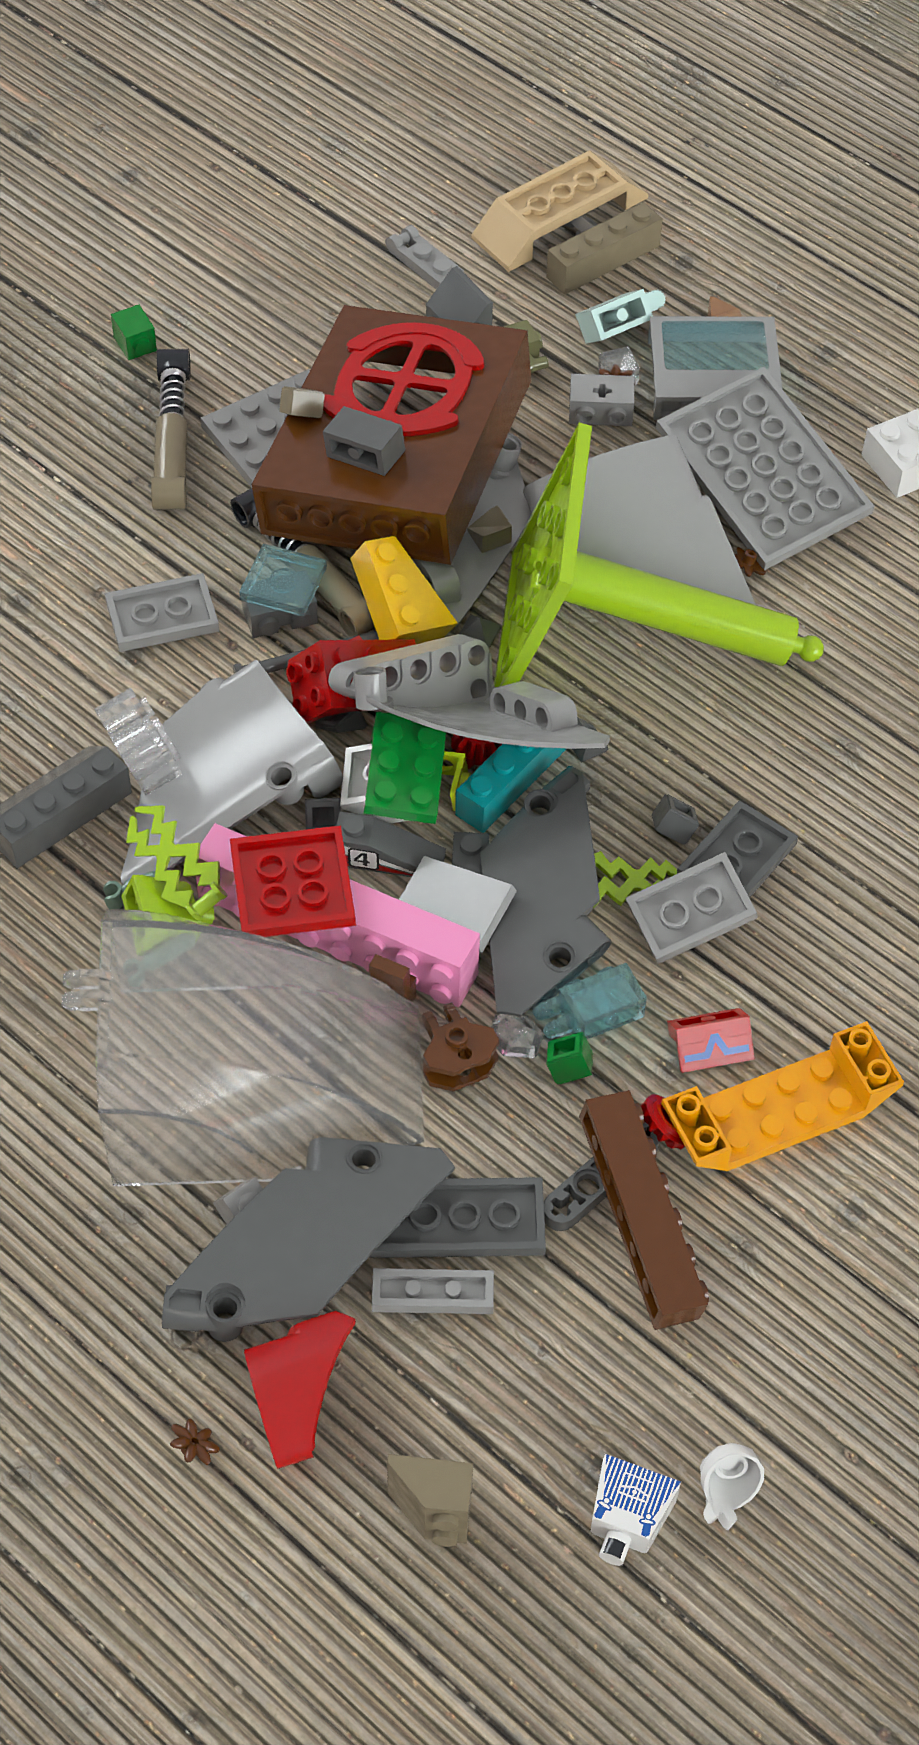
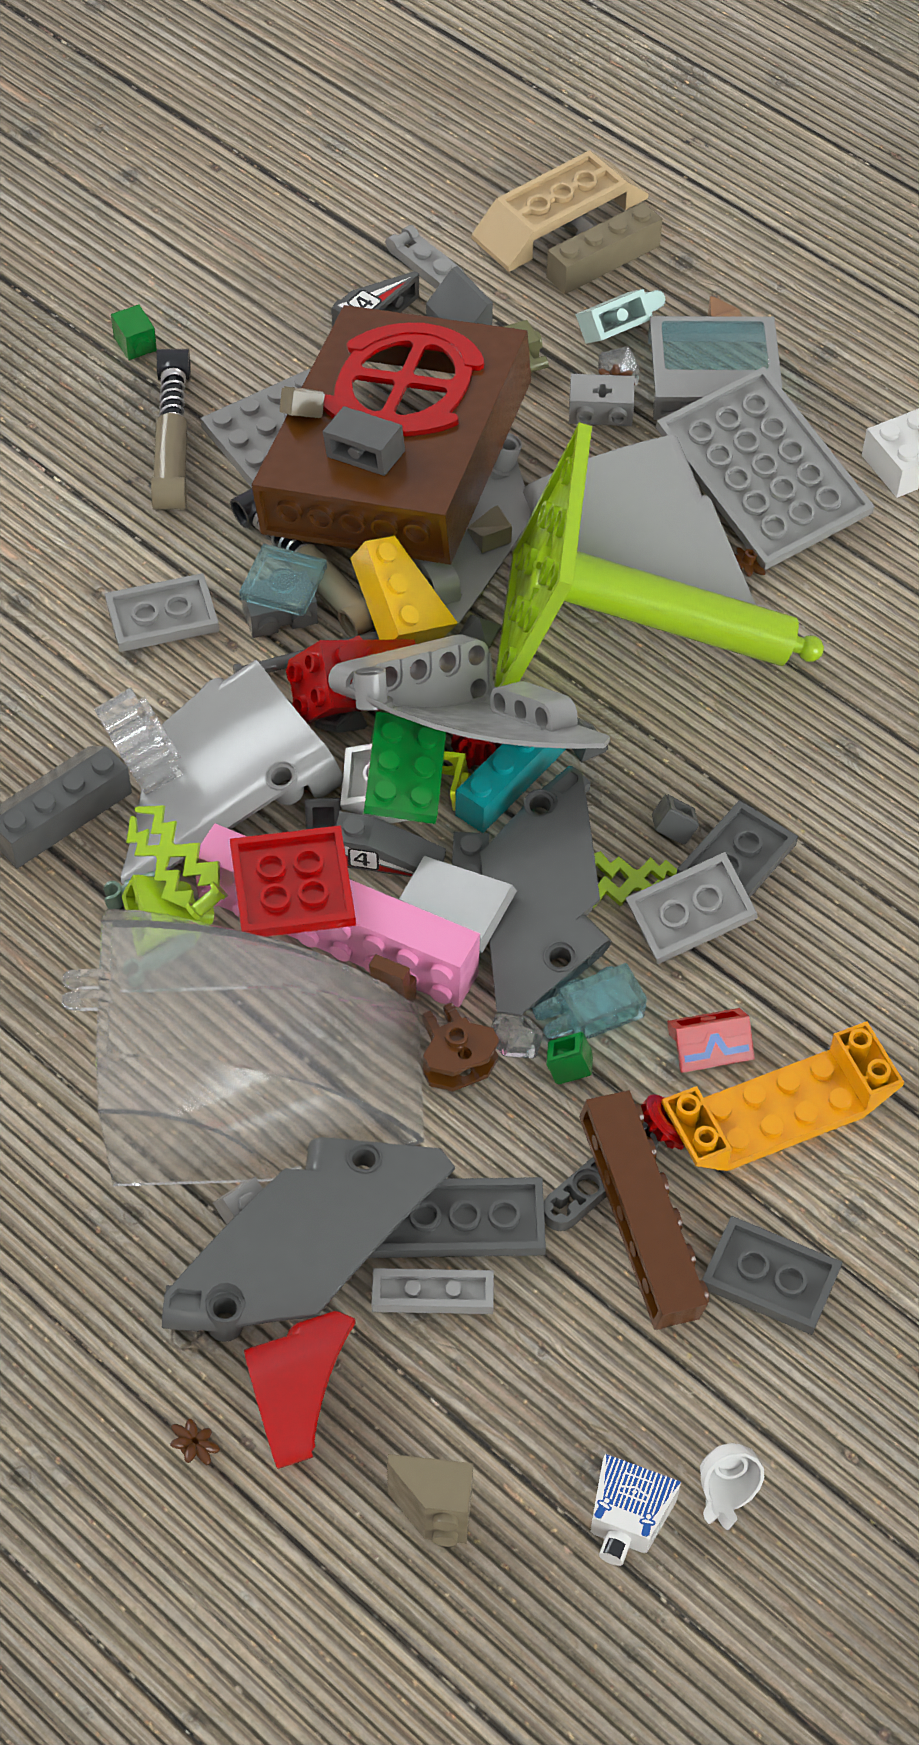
none -> dark grey slope [331,271,419,327]
none -> dark grey plate [702,1216,843,1335]

